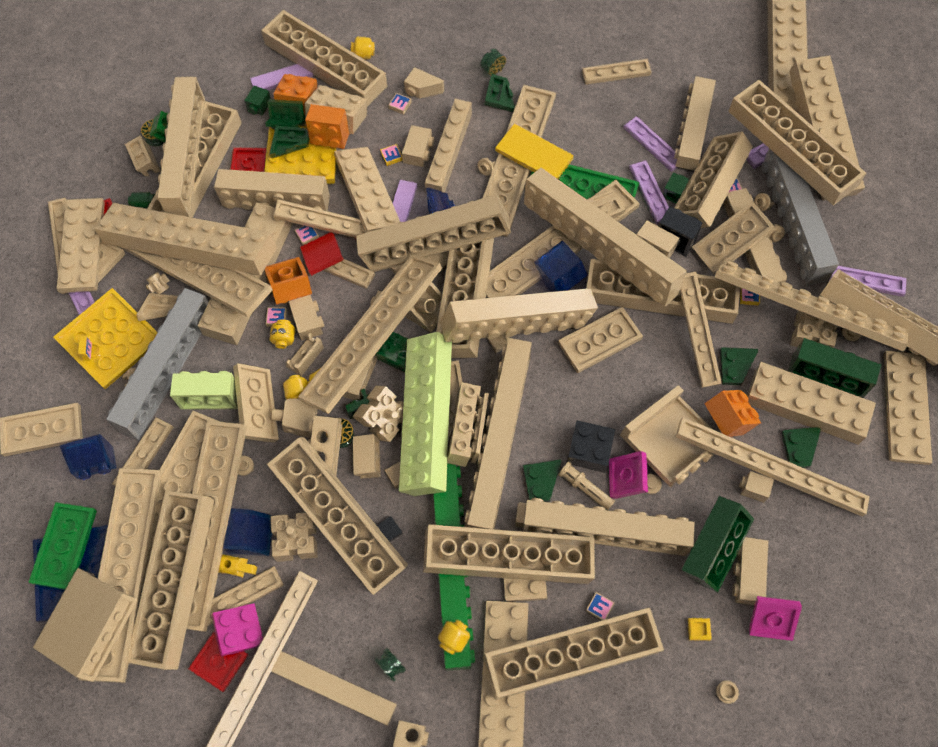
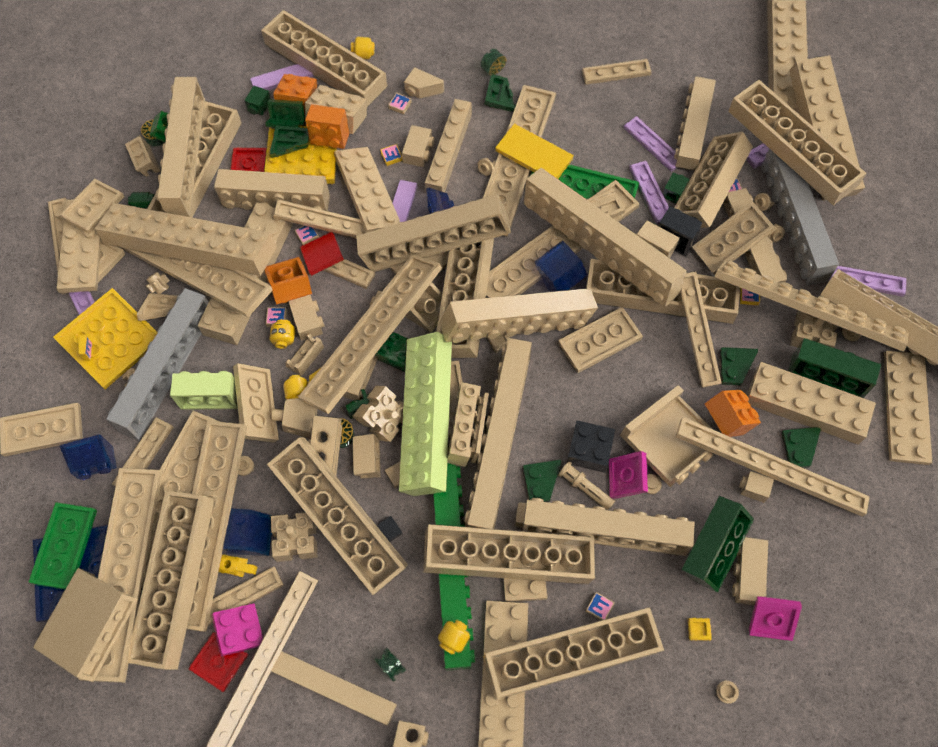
none -> tan tile [59,179,124,234]

